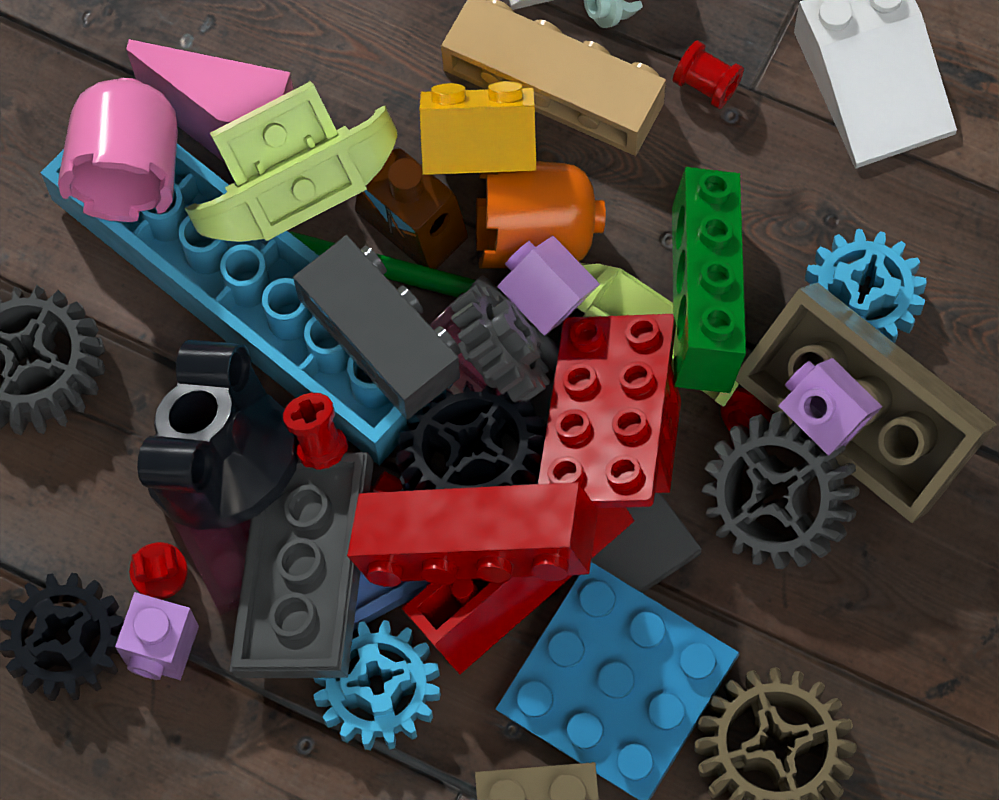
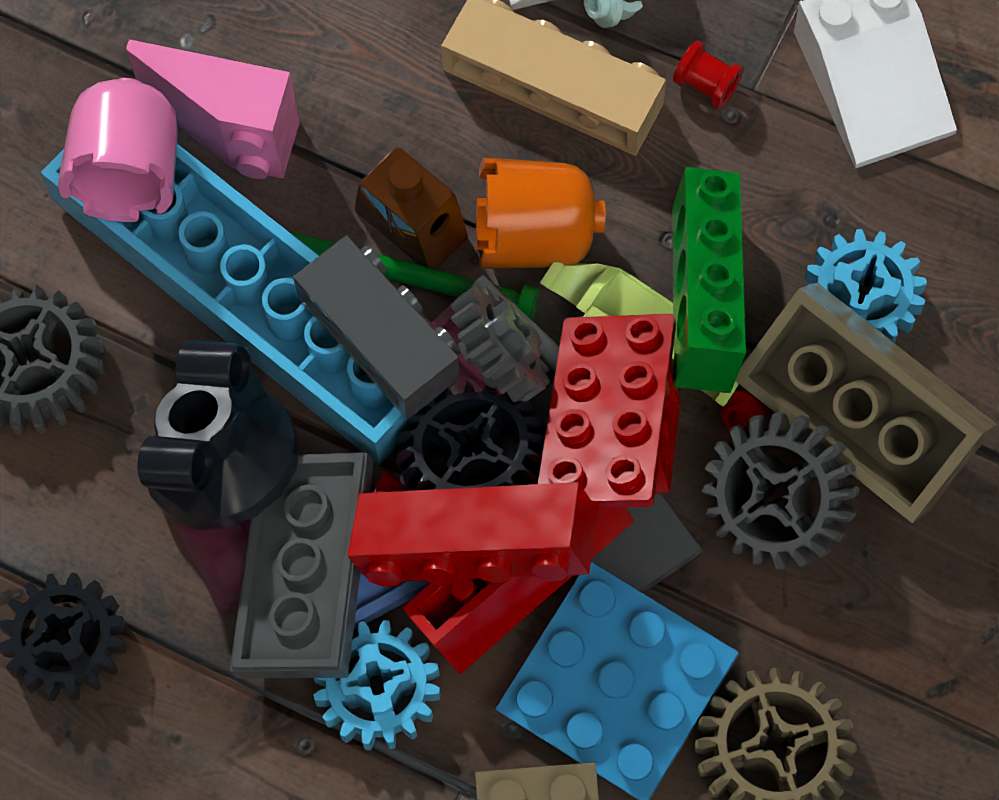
lavender brick [115,592,199,680] -> none
red plate [129,542,188,600] -> none
yellowish green plate [185,81,398,242] -> none
red bush [283,393,348,470] -> none
yellow slope [419,81,536,175] -> none
lavender brick [497,236,600,336] -> none
lavender brick [779,358,883,456] -> none

